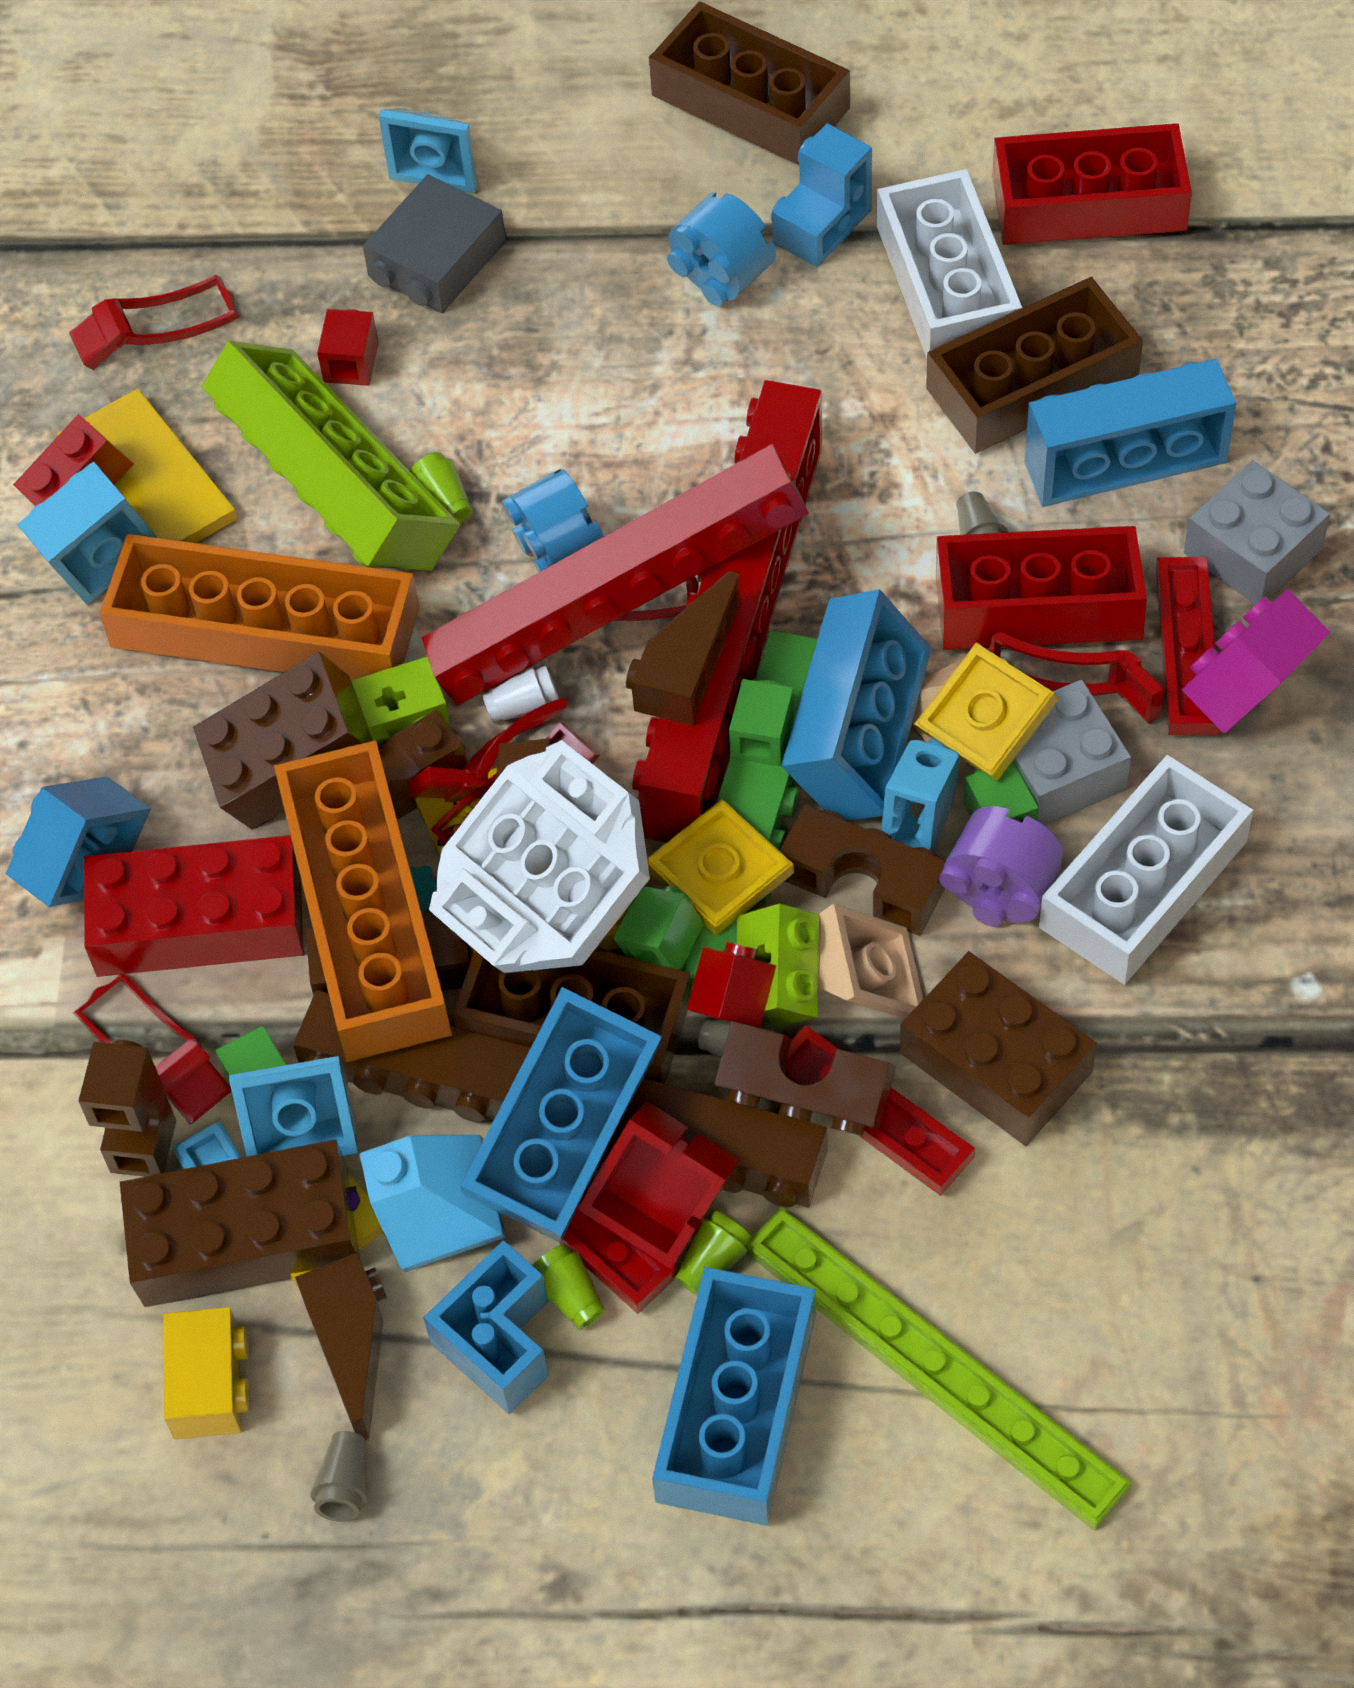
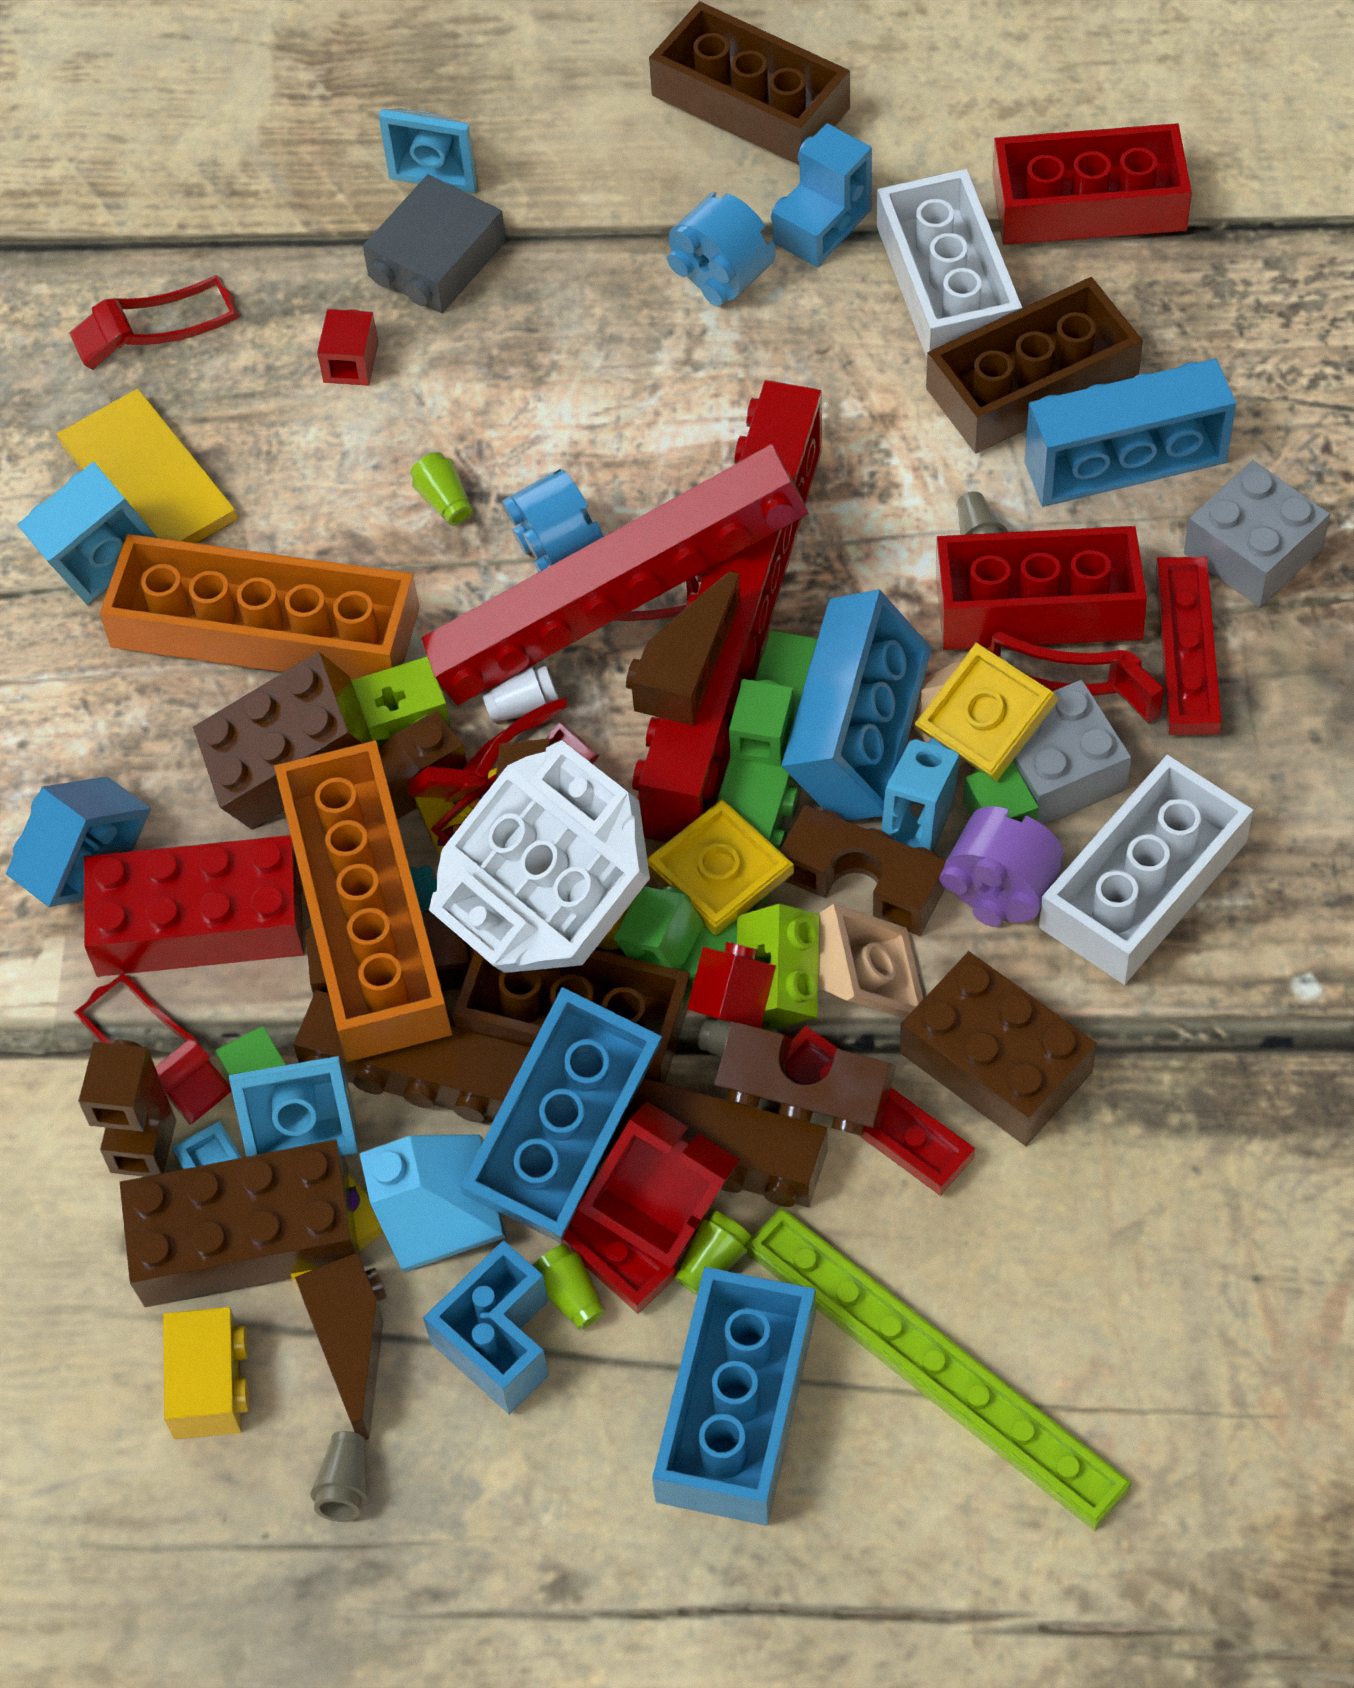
red brick [13,414,134,506] -> none
lime brick [201,340,461,571] -> none
dark pink brick [1182,588,1331,734] -> none

